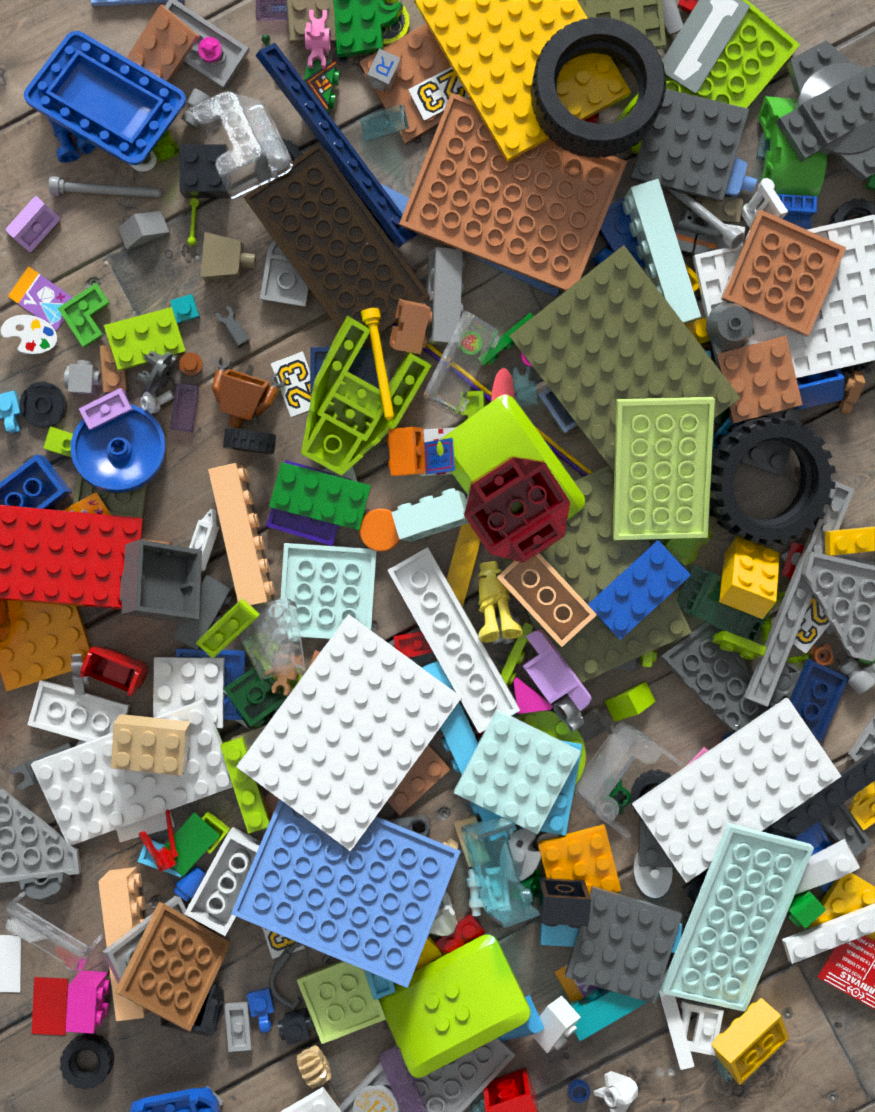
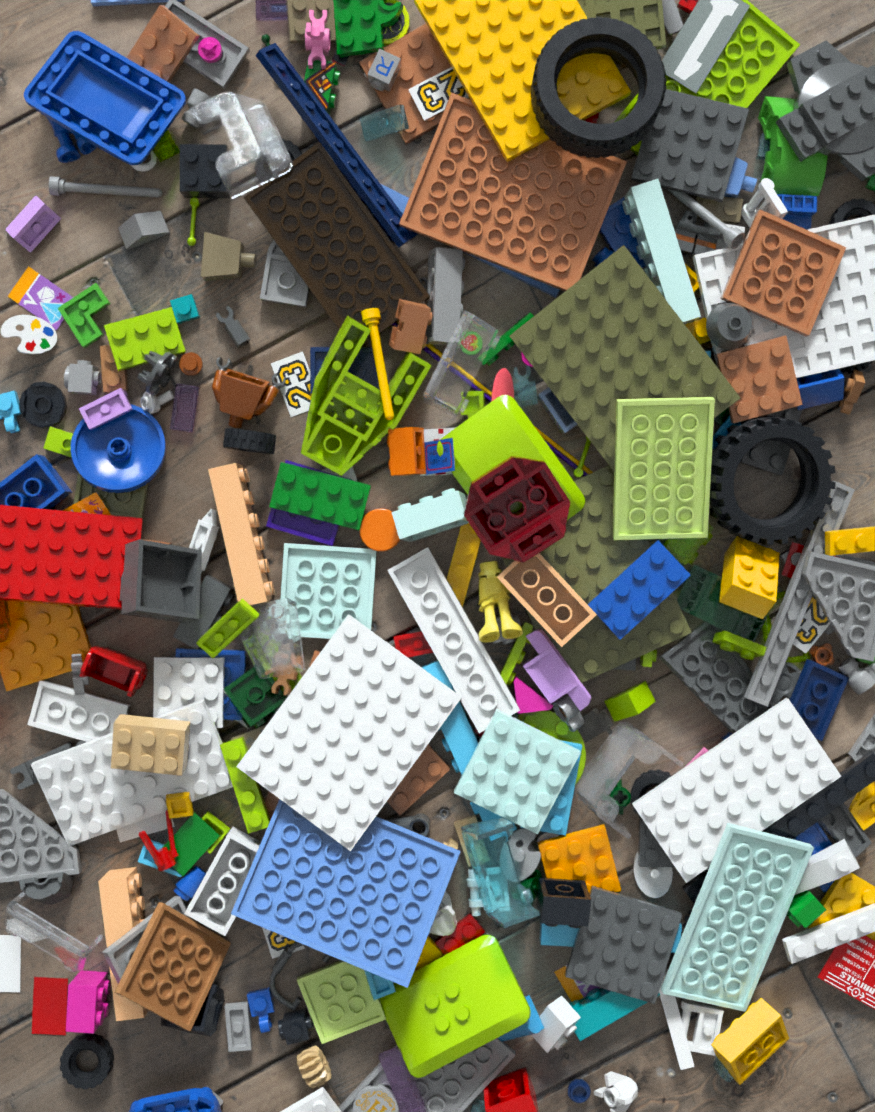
none -> yellow tile [165,792,194,819]
none -> lime hinge [573,436,591,478]

